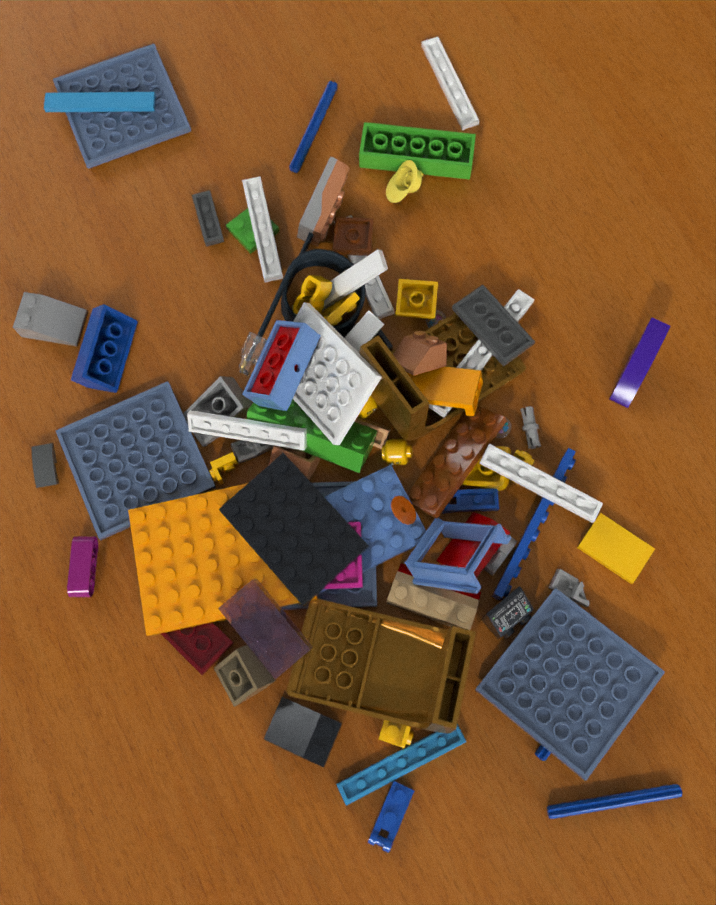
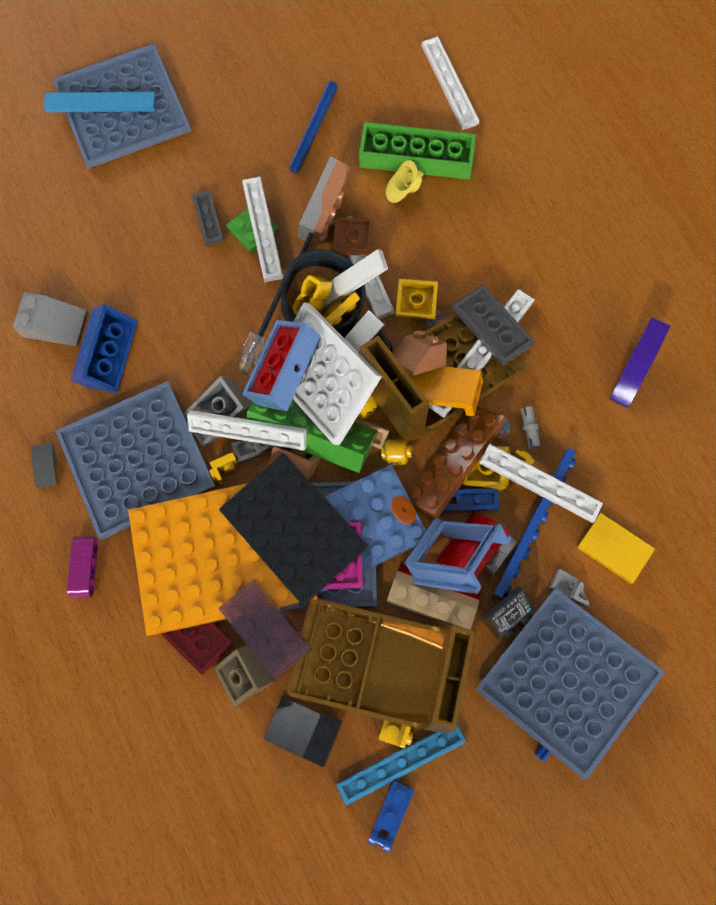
blue axle [547,784,682,819] -> none

